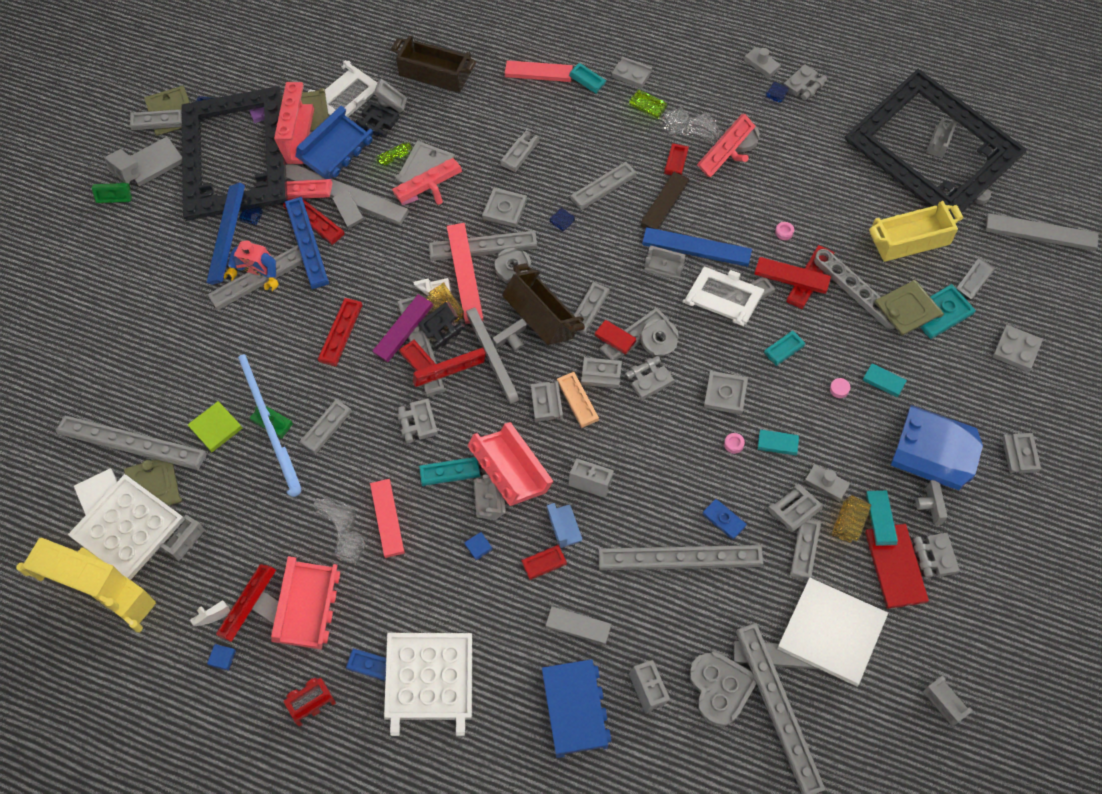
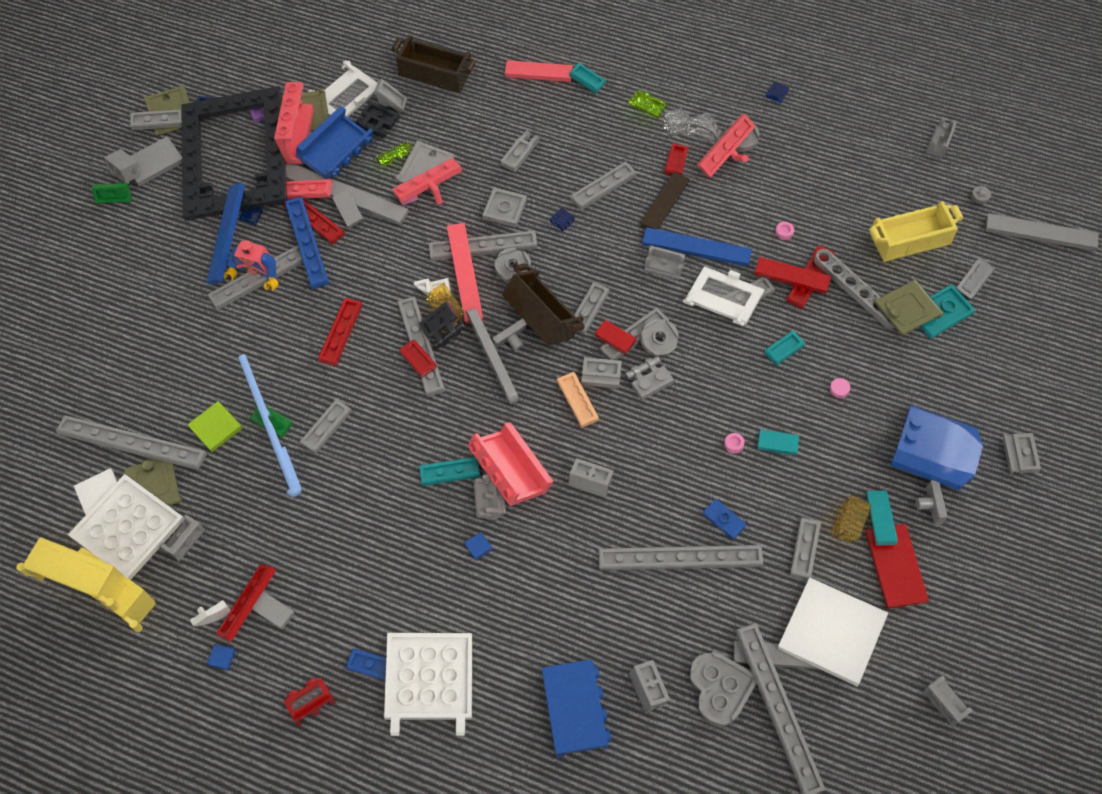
coral panel [271,556,340,650] -> none
clear arch [313,498,366,566] -> none
coral tile [370,479,405,558] -> none
magenta tile [373,294,434,363] -> none
light grey plate [397,398,438,443] -> none
red tile [413,348,486,387] -> none
red tile [521,545,567,580] -> none
light grey plate [531,381,563,421] -> none
light grey tile [546,607,612,645] -> none
medium blue panel [547,503,582,548] -> none
light grey plate [612,56,652,89] -> none
light grey plate [704,371,748,414] -> none
light grey tile [744,47,781,78] -> none
light grey plate [768,484,823,532] -> none
light grey plate [783,64,827,100] -> none
light grey tile [804,464,850,502] -> none
black plate [845,69,1027,219] -> none
teal tile [862,363,907,398] -> none
light grey plate [913,533,960,578] -> none
light grey plate [993,325,1043,372] -> none

